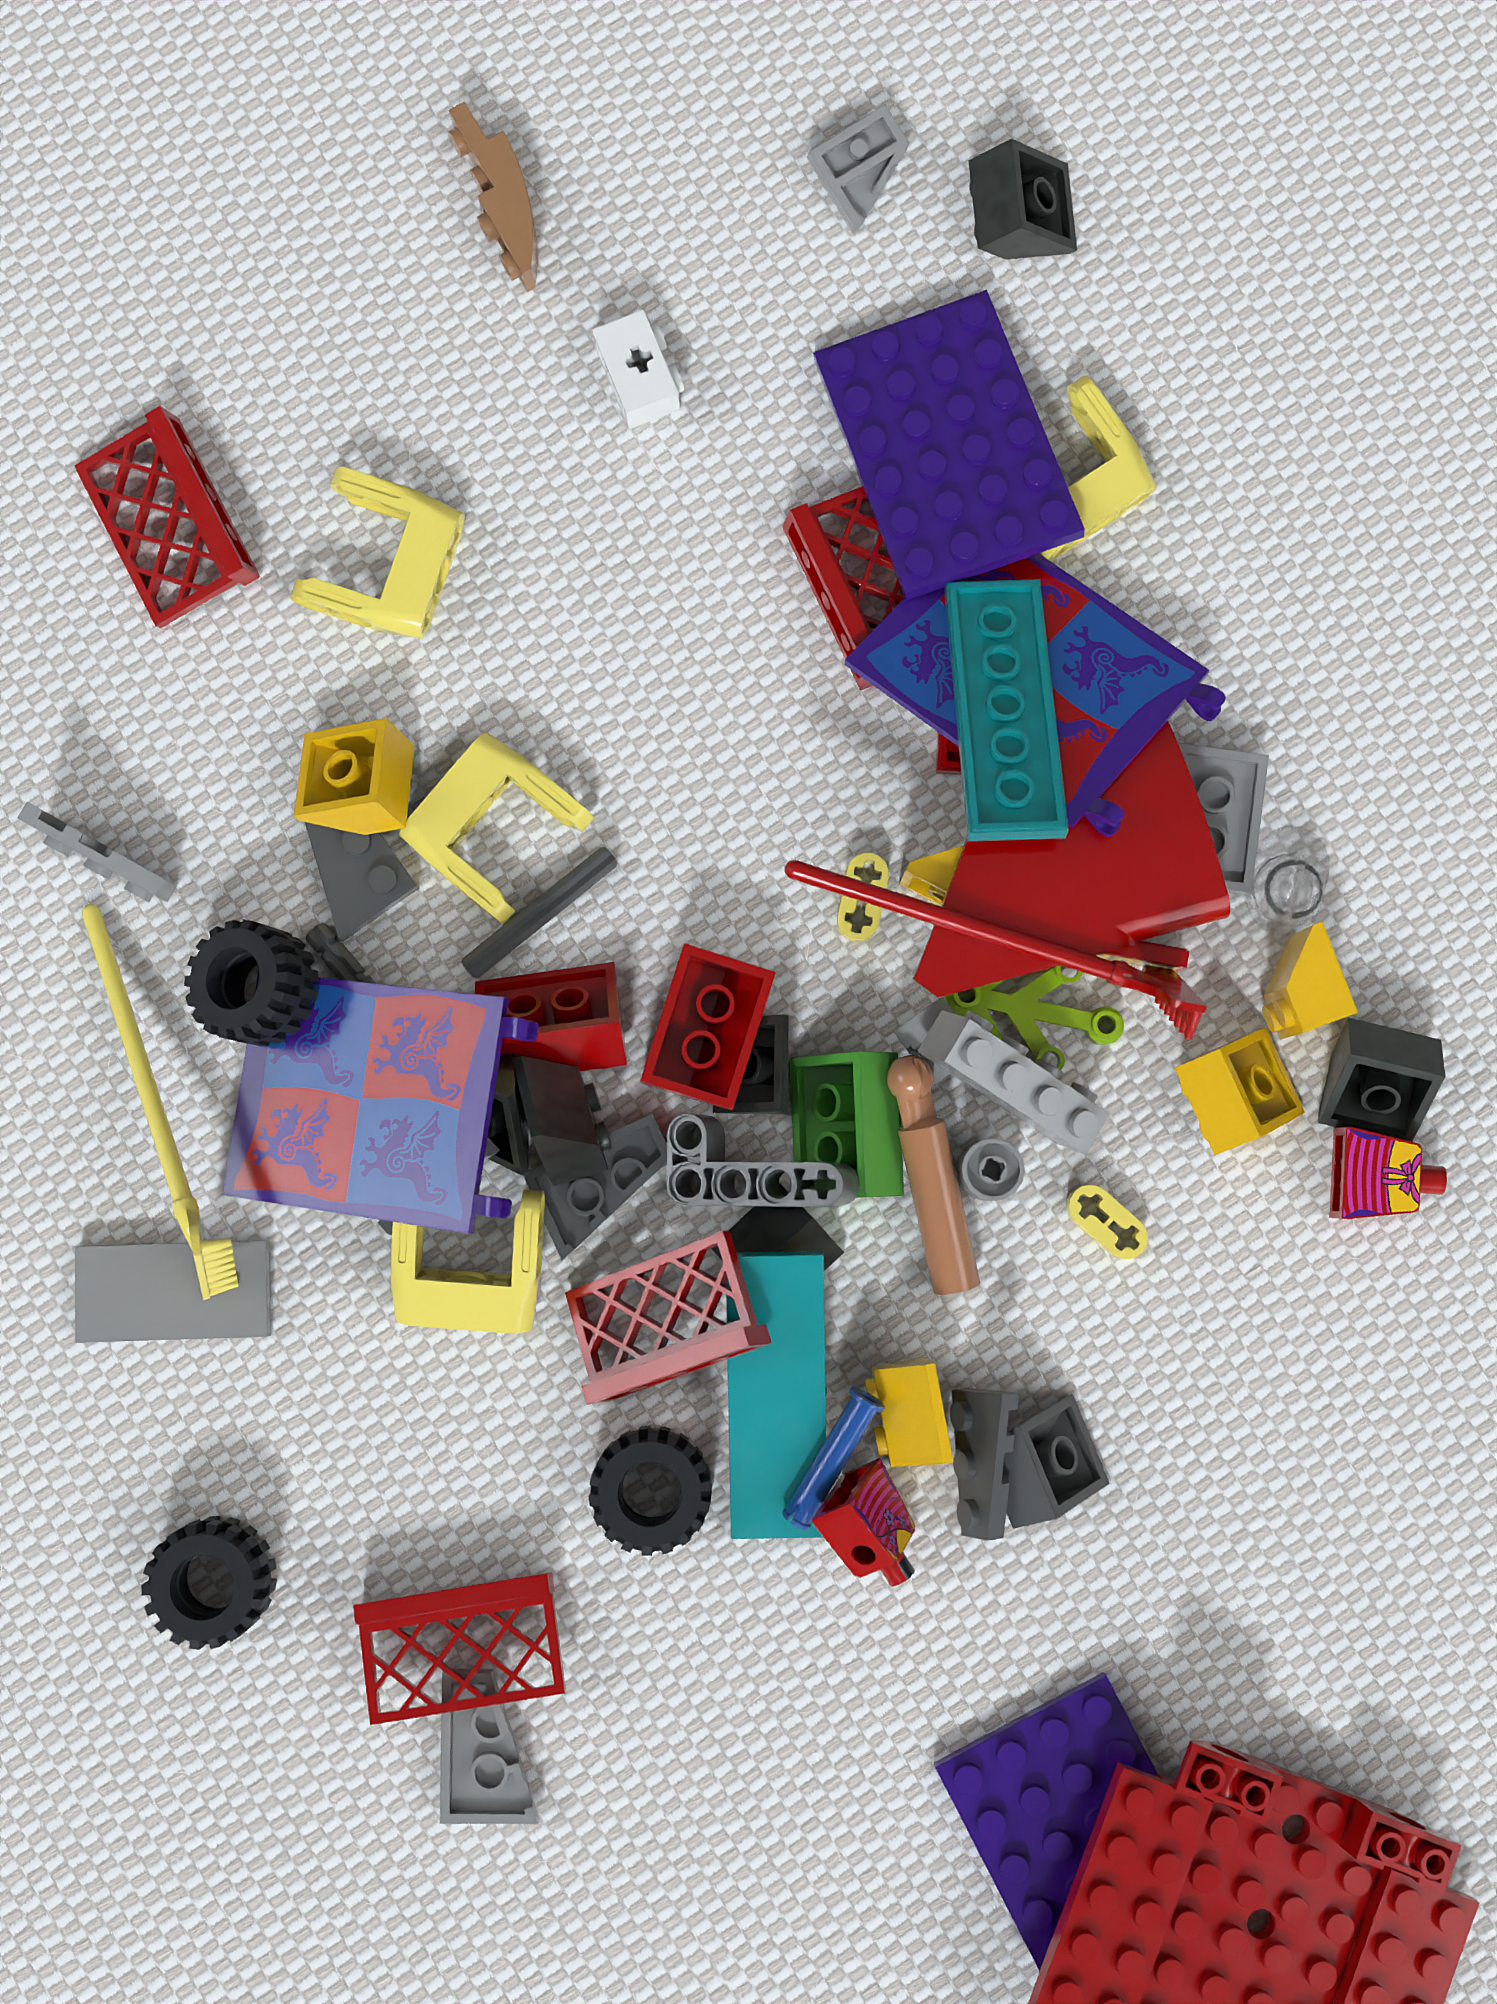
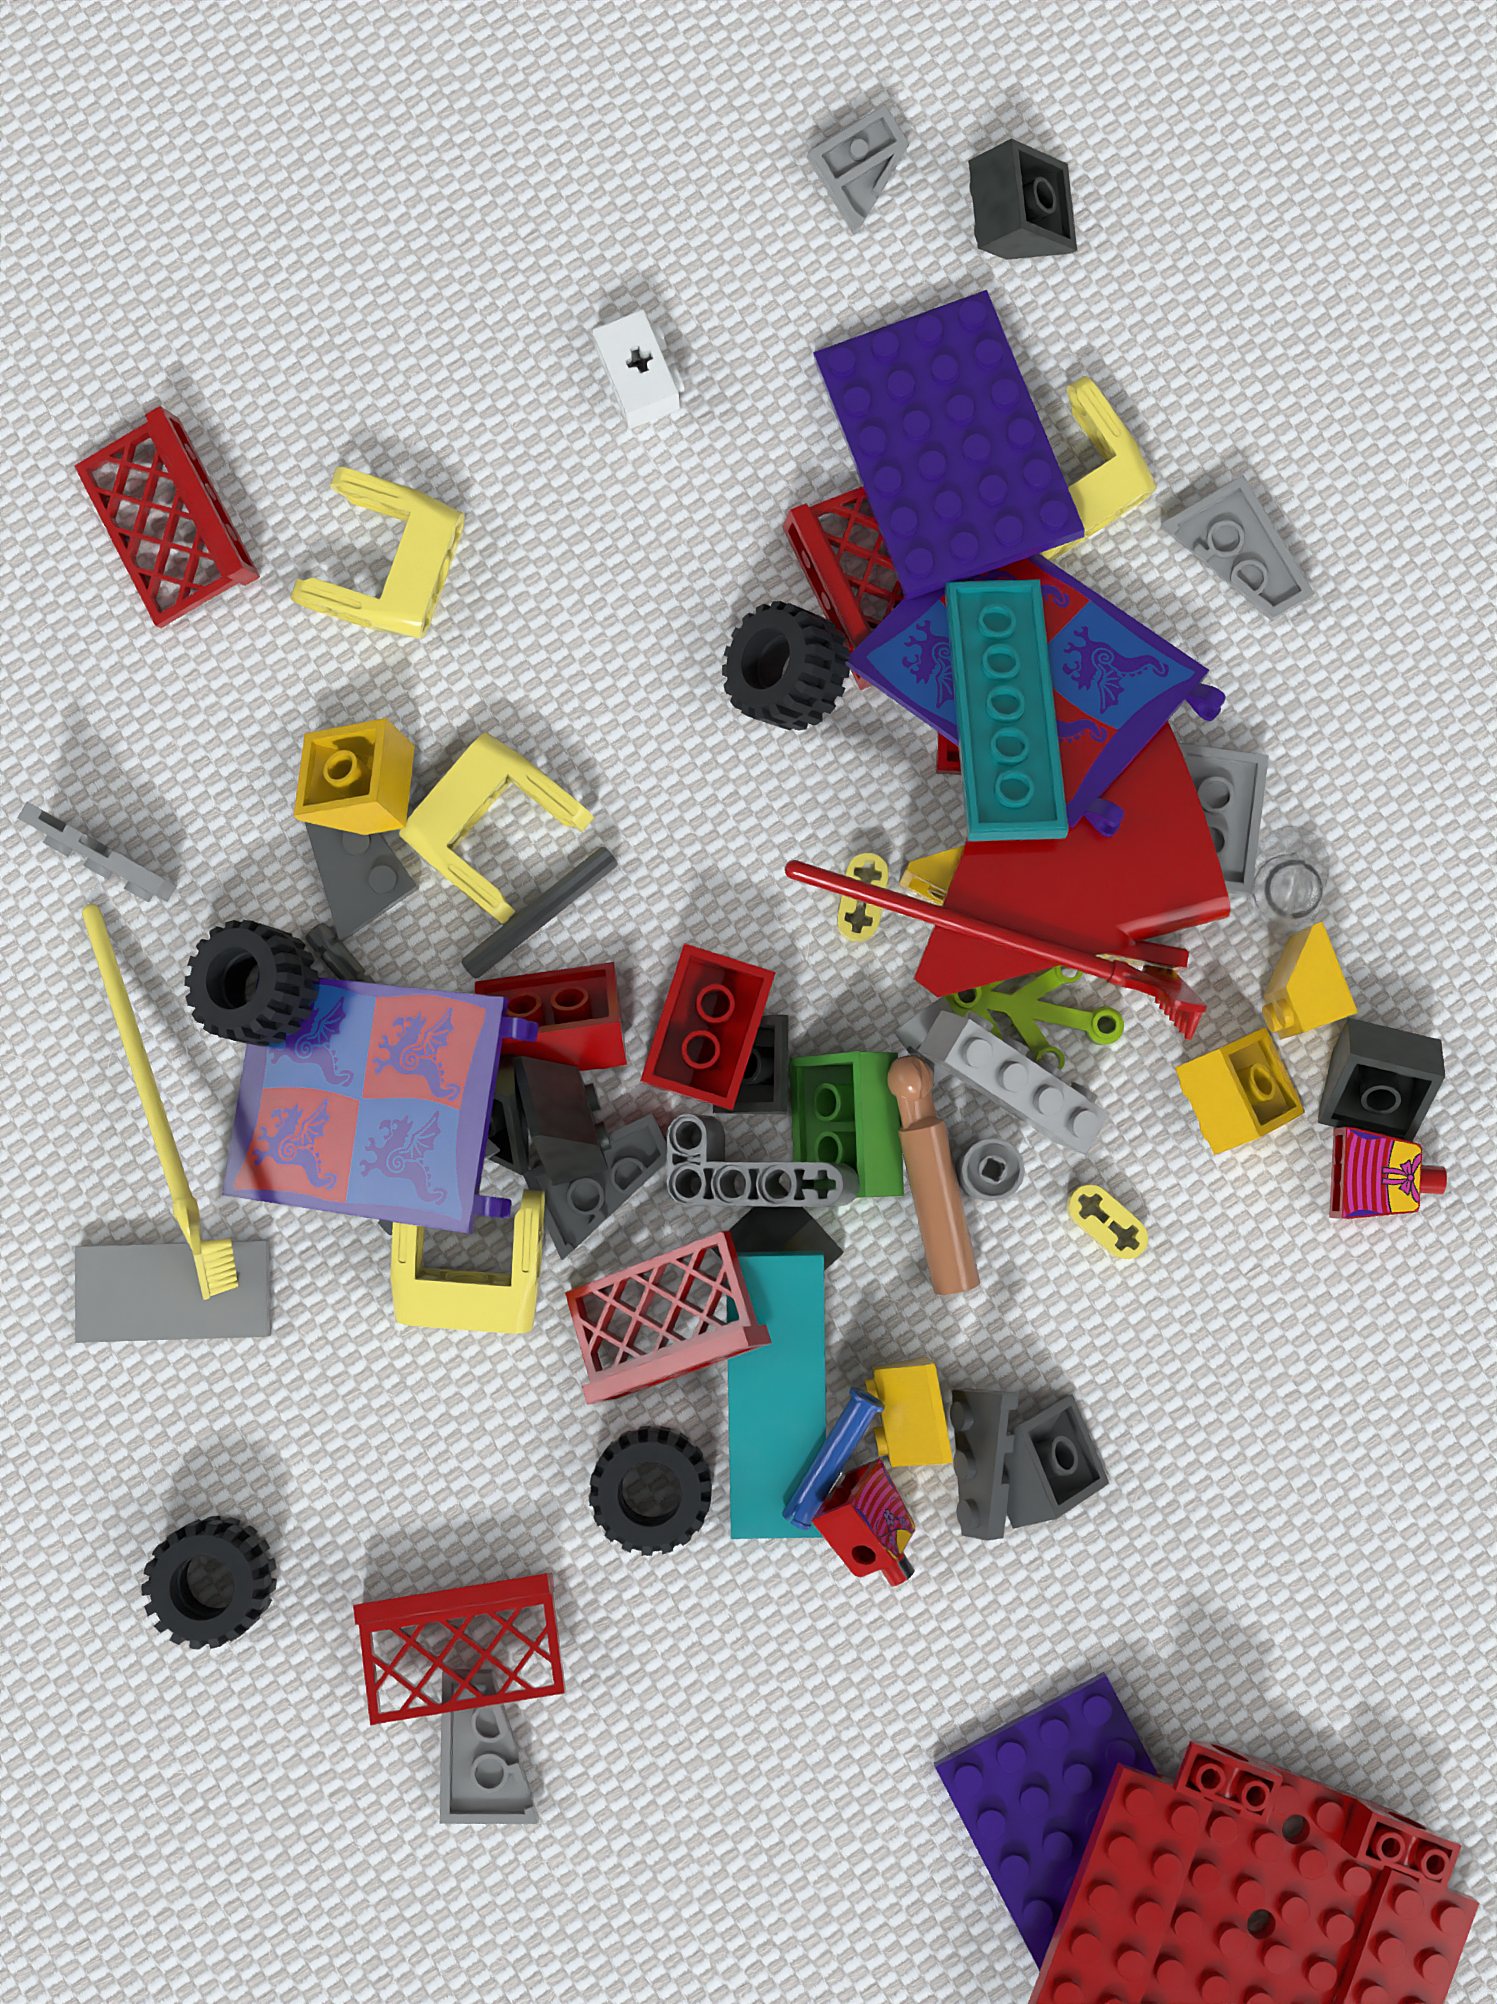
medium nougat slope [448,101,538,292] -> none
none -> black tyre [722,601,850,731]
none -> light grey wing [1161,475,1315,621]

